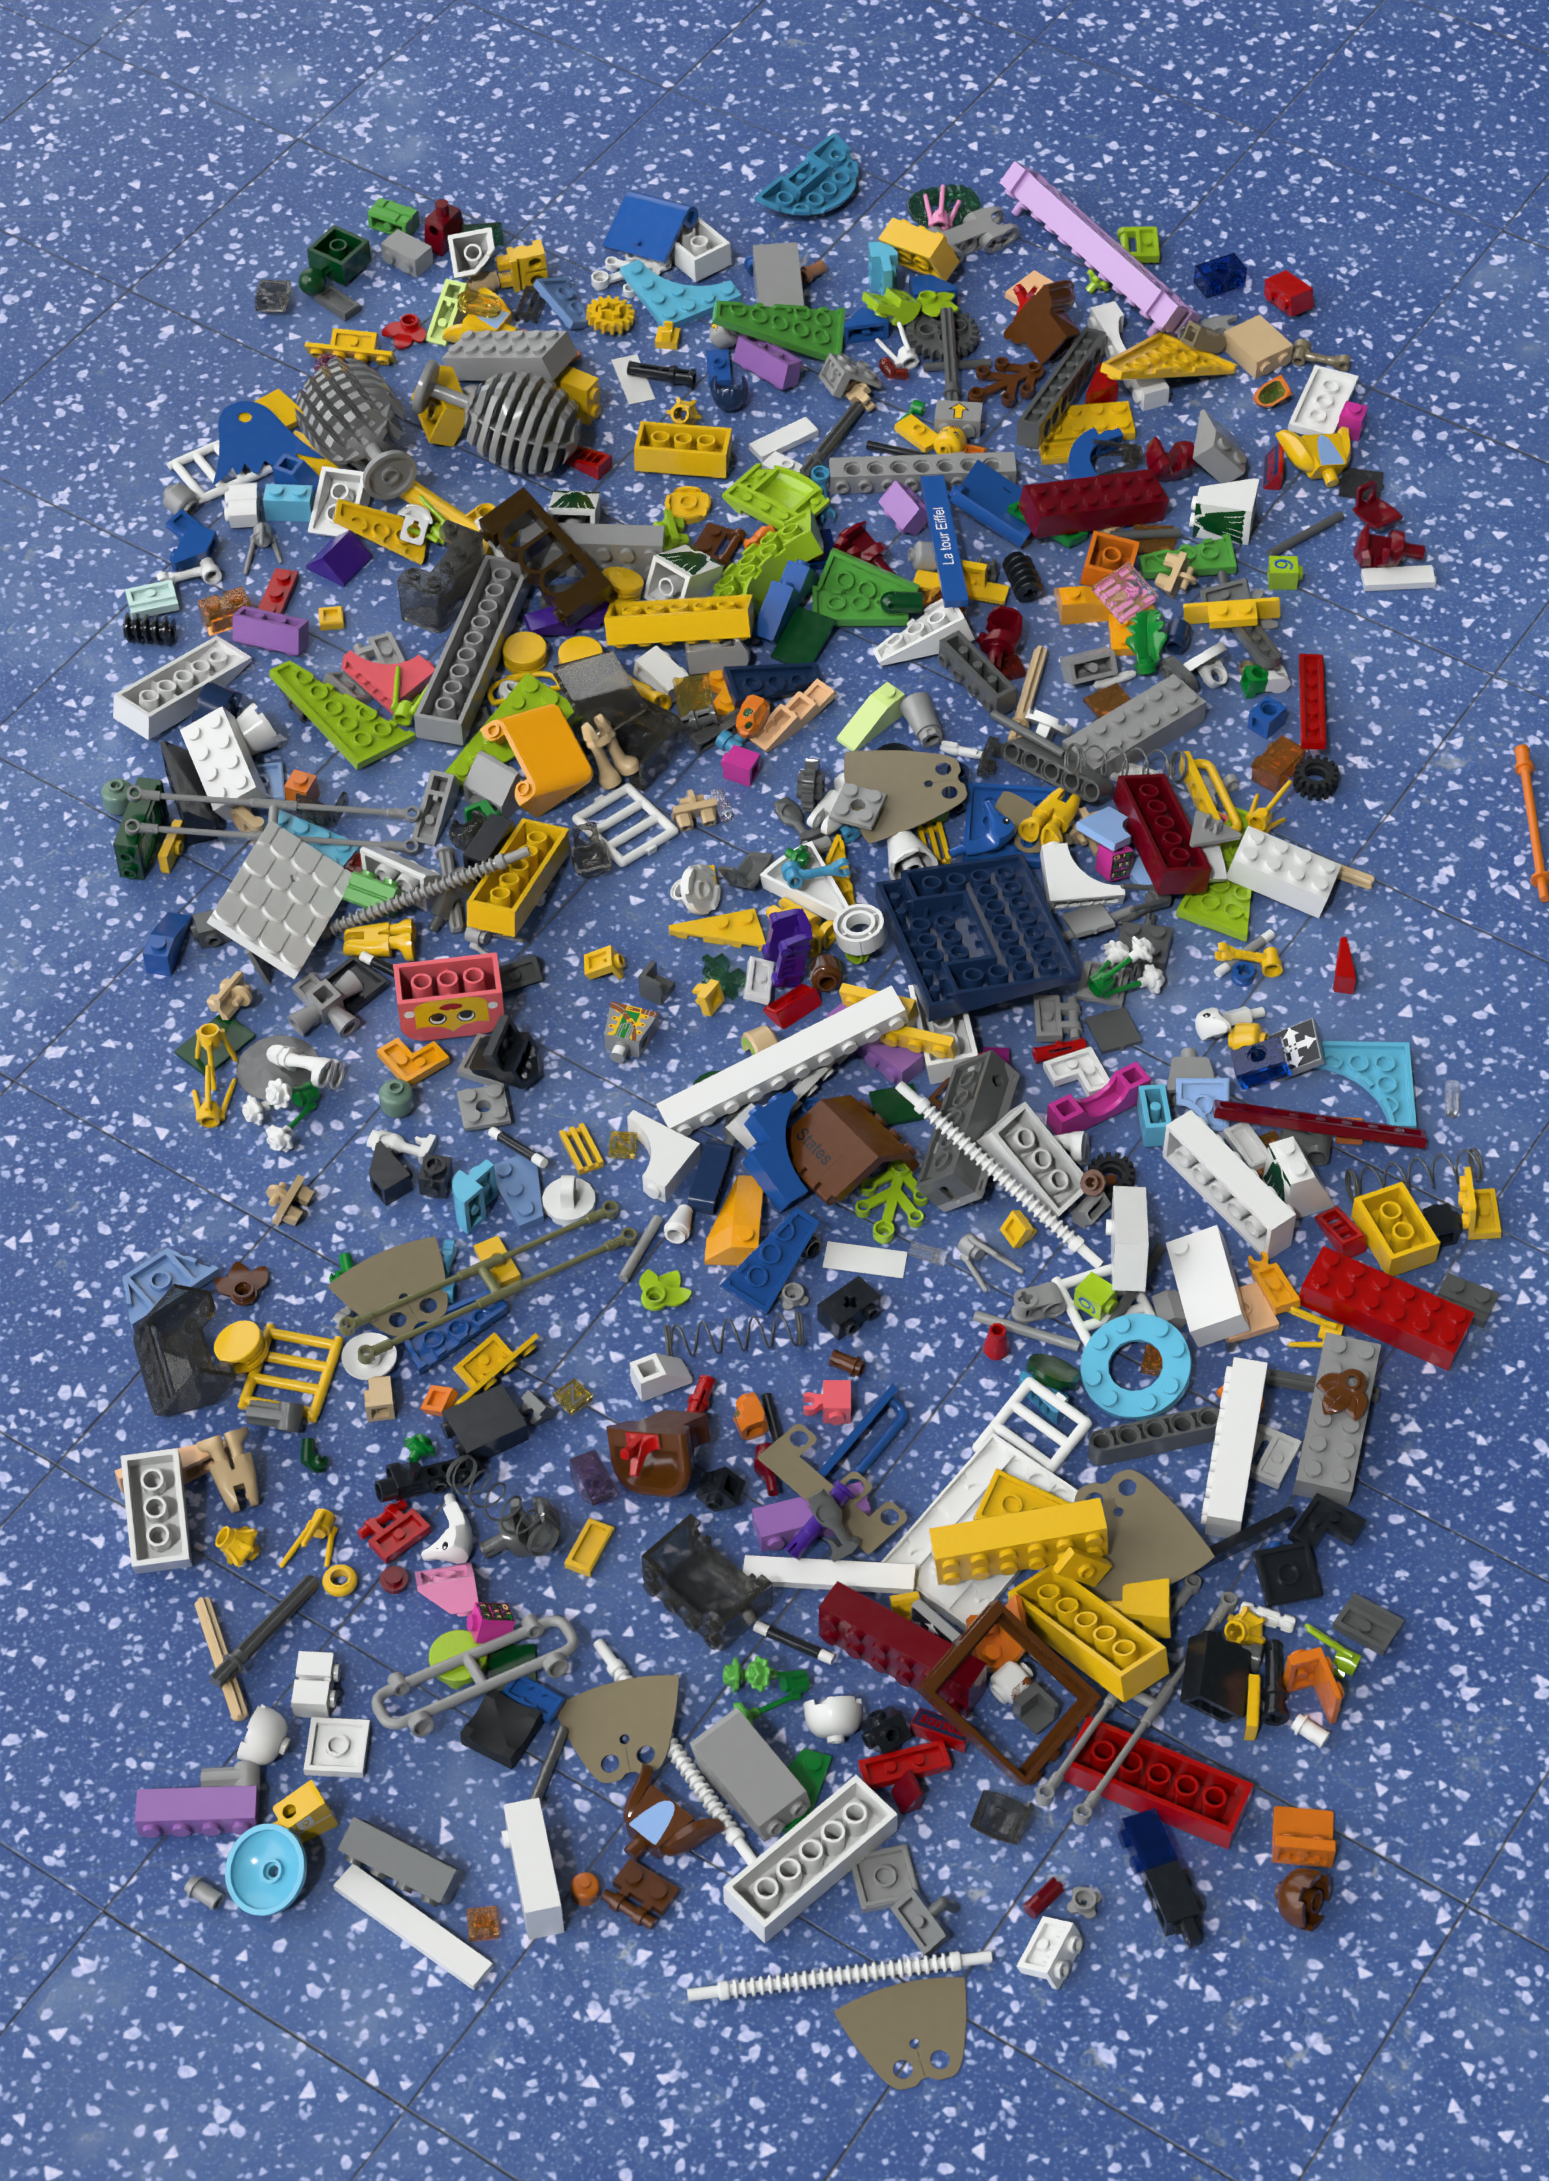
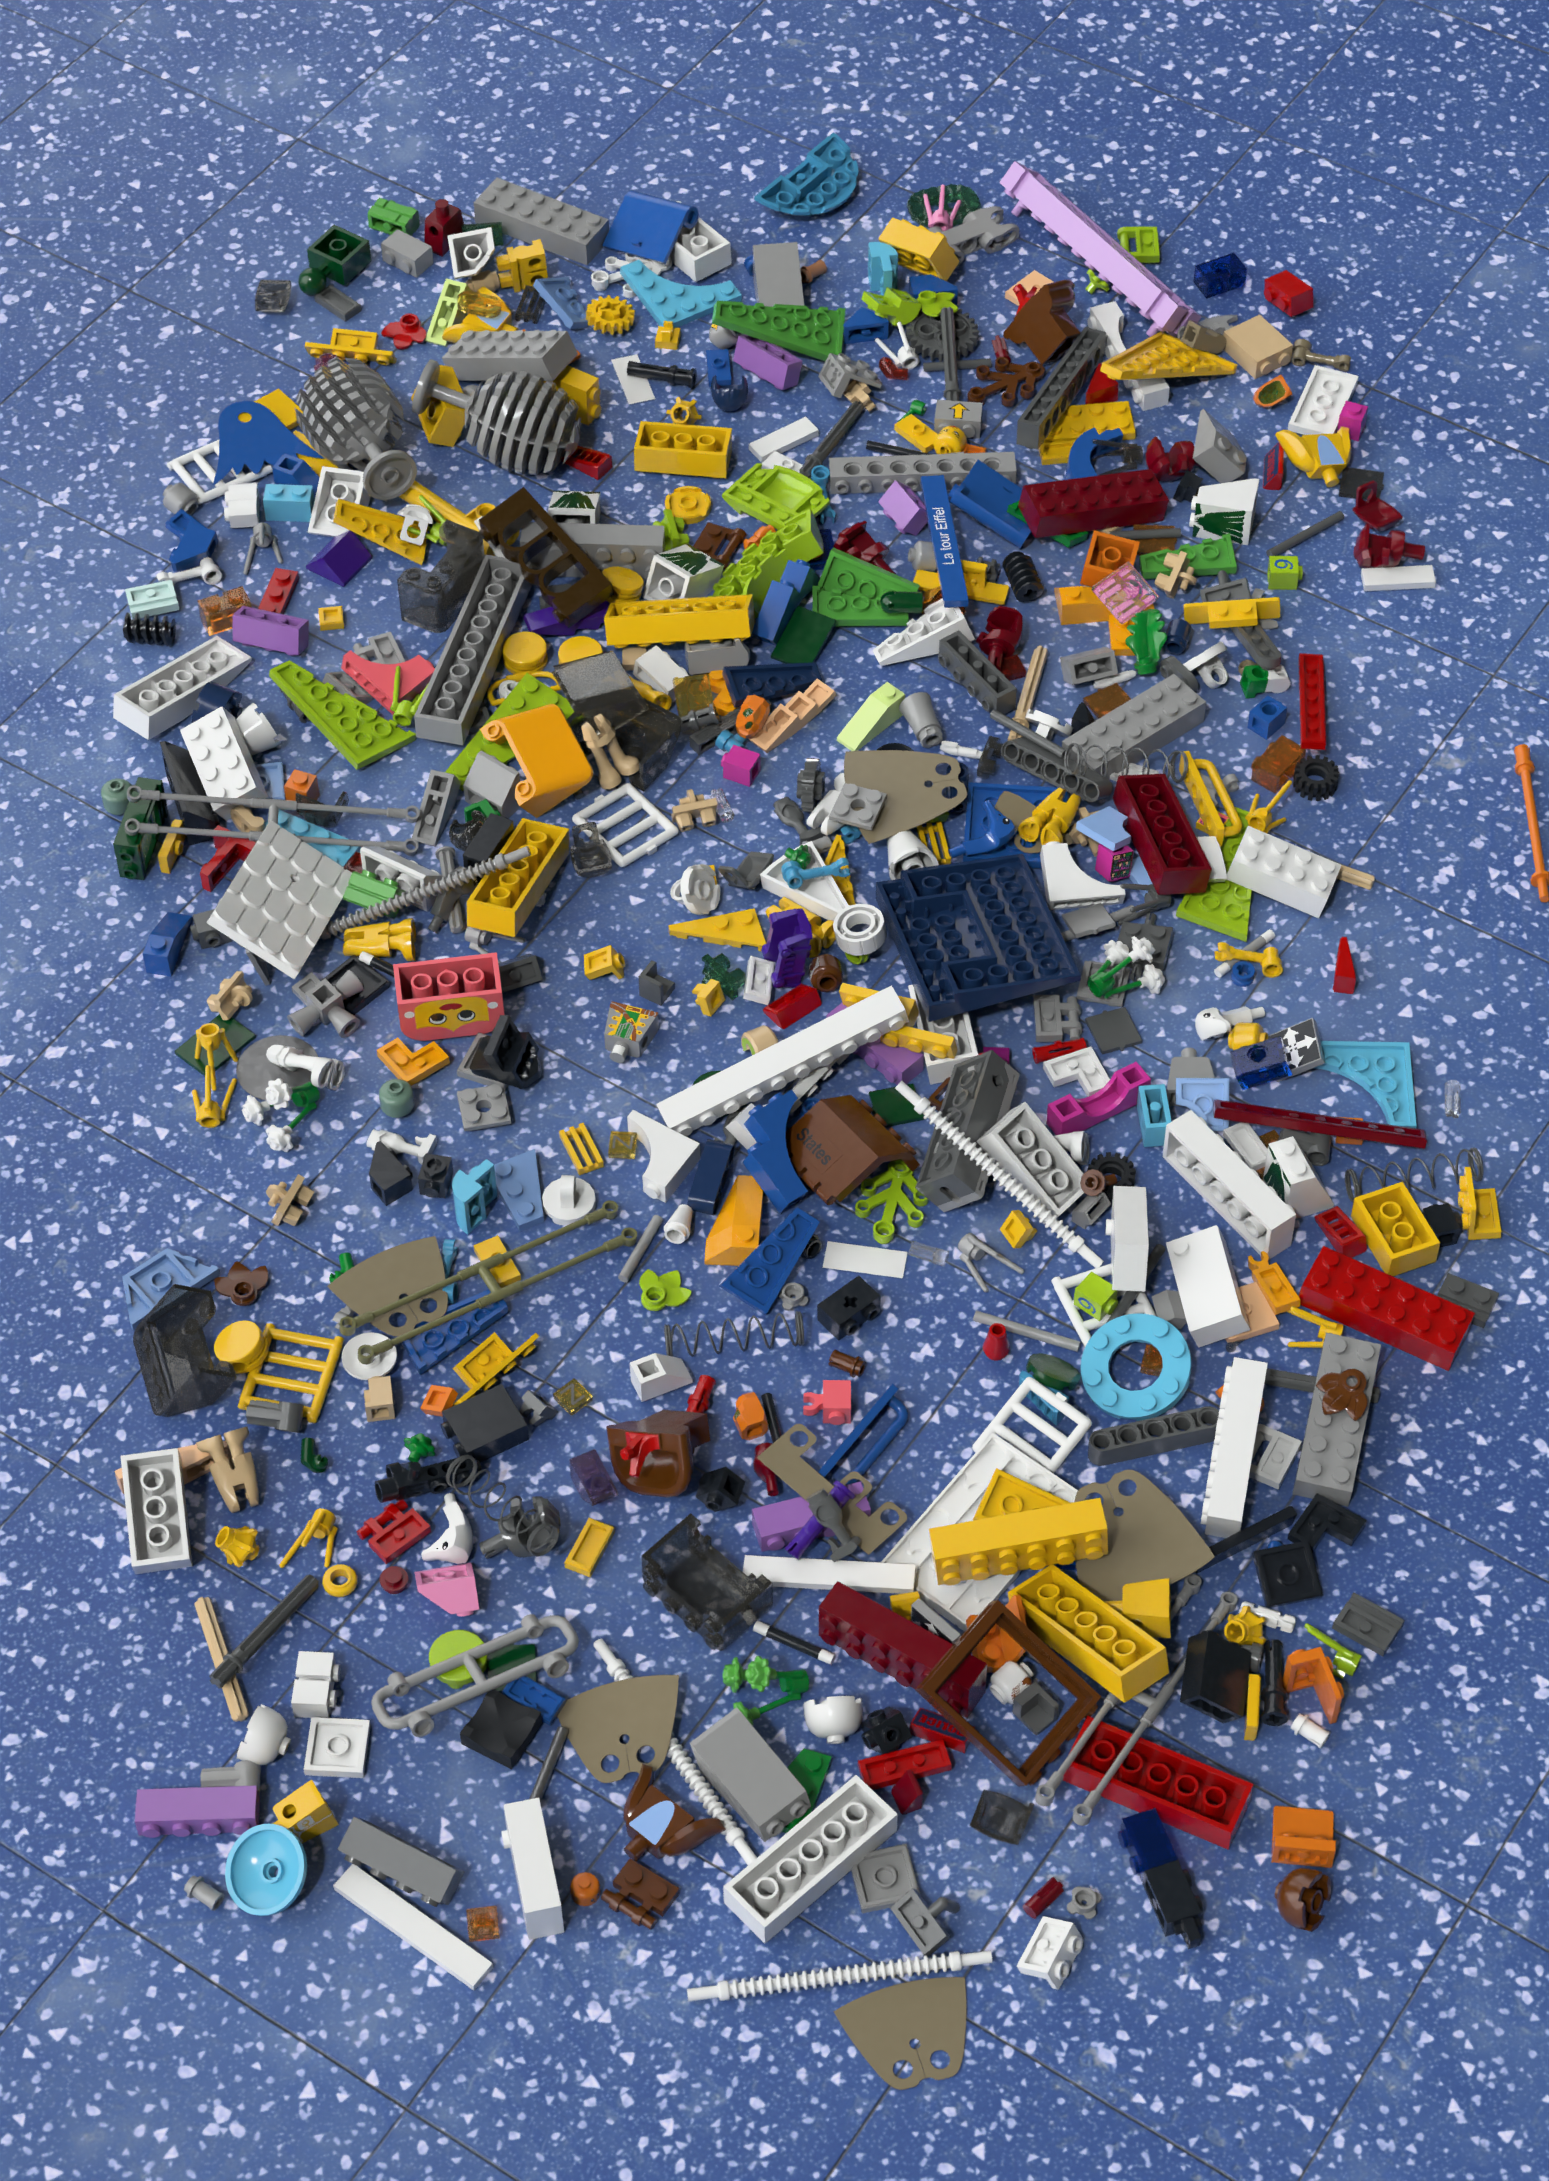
dark pink brick [467,1602,515,1644] -> none
black bar [488,1127,548,1168] -> none
light grey piece [1011,1282,1066,1324] -> none
yellow plate [1053,1546,1112,1587] -> none
light grey piece [1190,810,1241,847] -> none
none -> red bracket [200,825,256,892]
none -> light grey brick [473,178,609,265]
none -> tan tile [622,647,646,671]
none -> dark red piece [992,335,1011,363]
none -> black slope [1071,702,1095,735]
none -> black piece [1173,470,1203,503]

